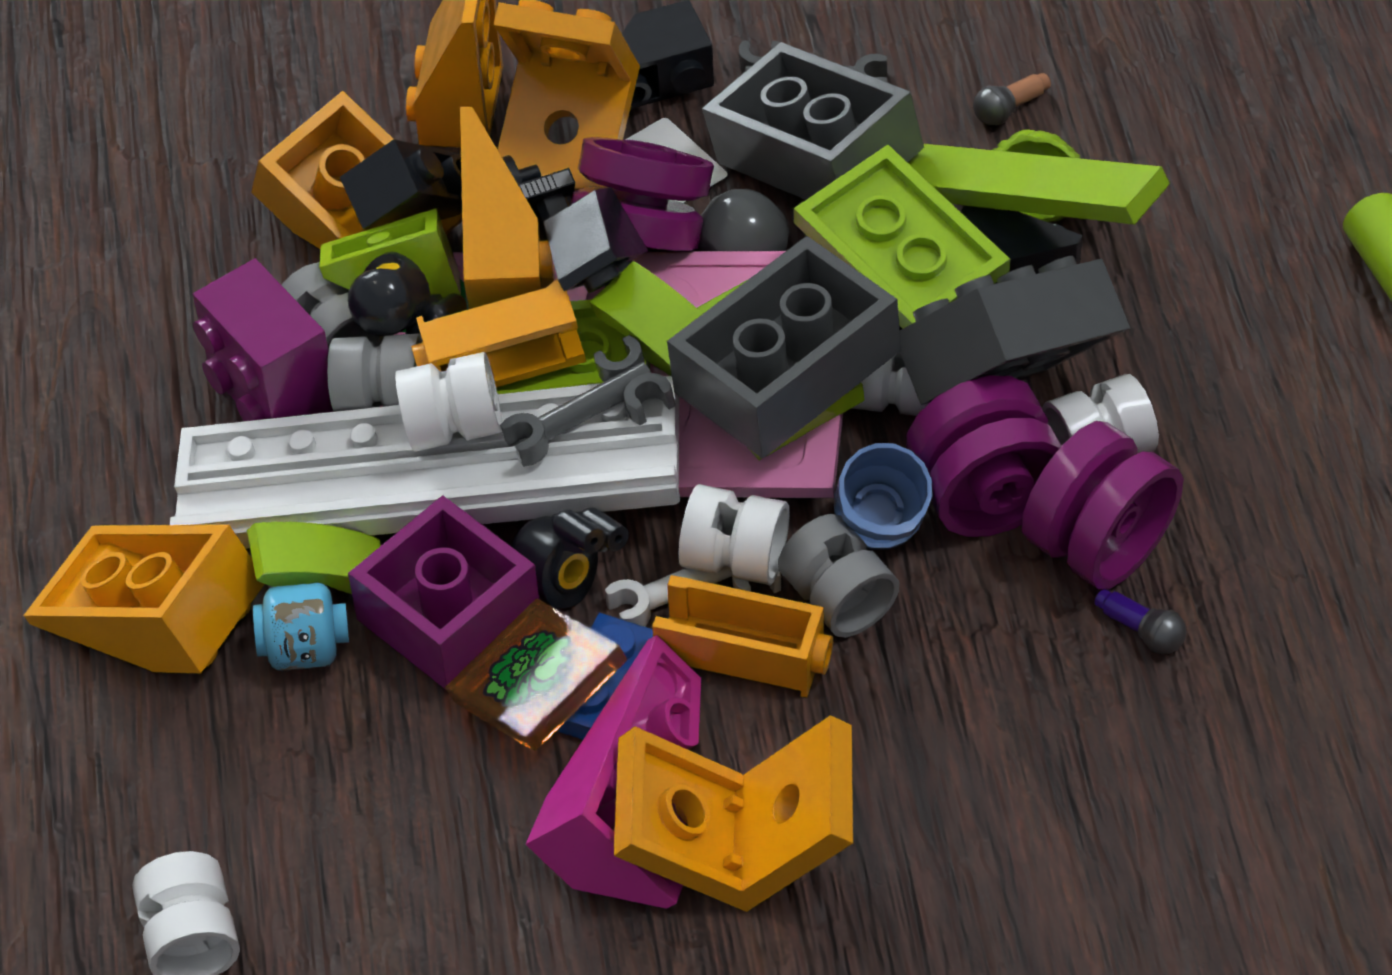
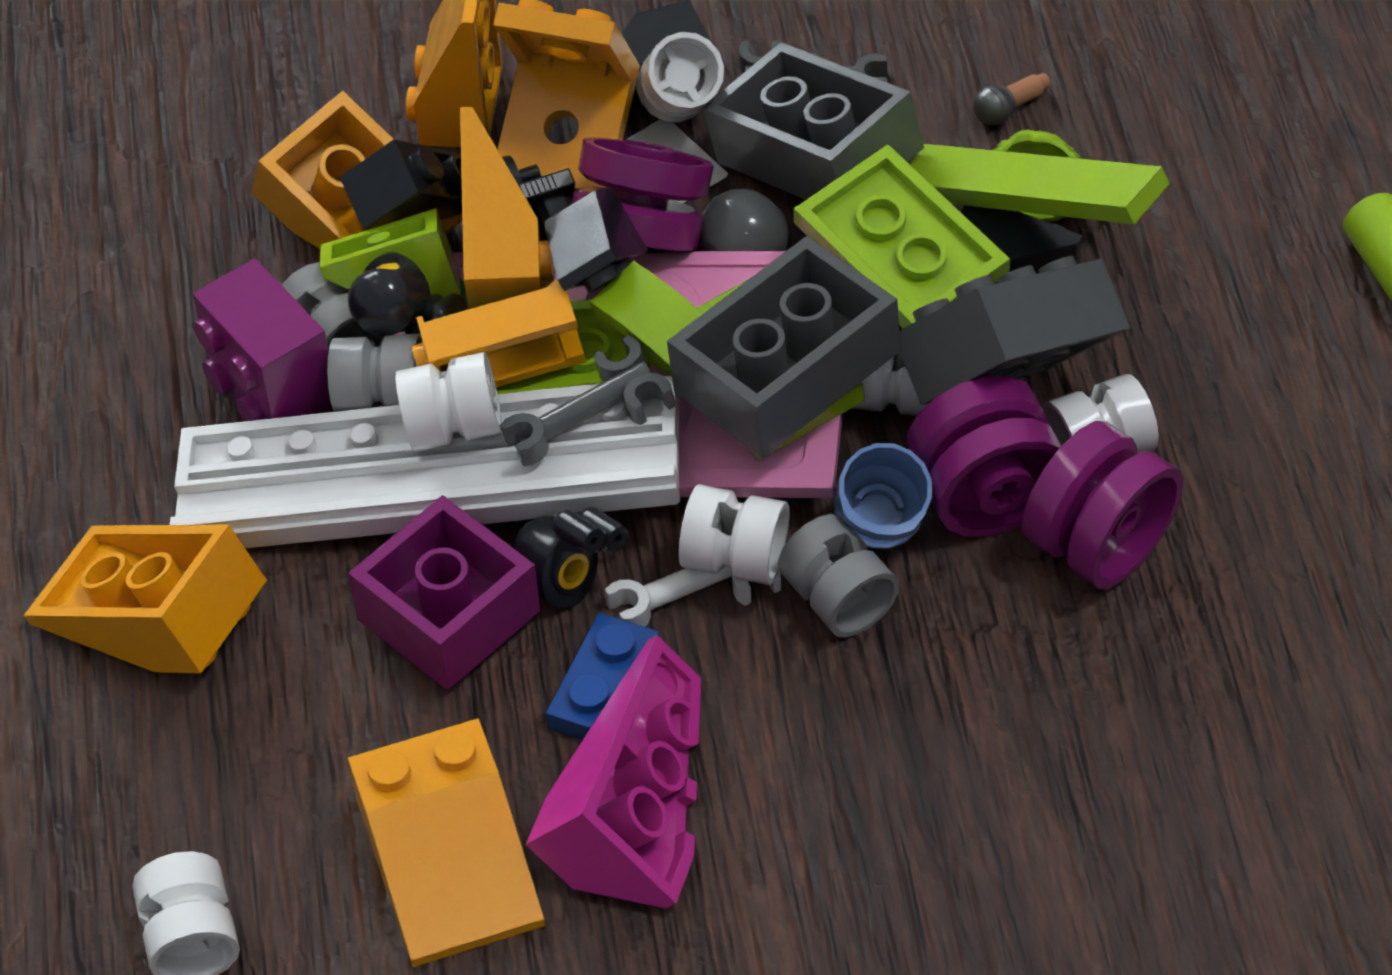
lime slope [247,522,381,594] -> none
medium azure head [253,583,349,671] -> none
clear orange tile [445,598,627,751] -> none
light orange bracket [614,715,853,912] -> none
light orange window [652,575,833,698] -> none
piece [1095,589,1187,654] -> none
none -> light orange slope [348,718,545,968]
none -> white wheel [636,32,724,122]

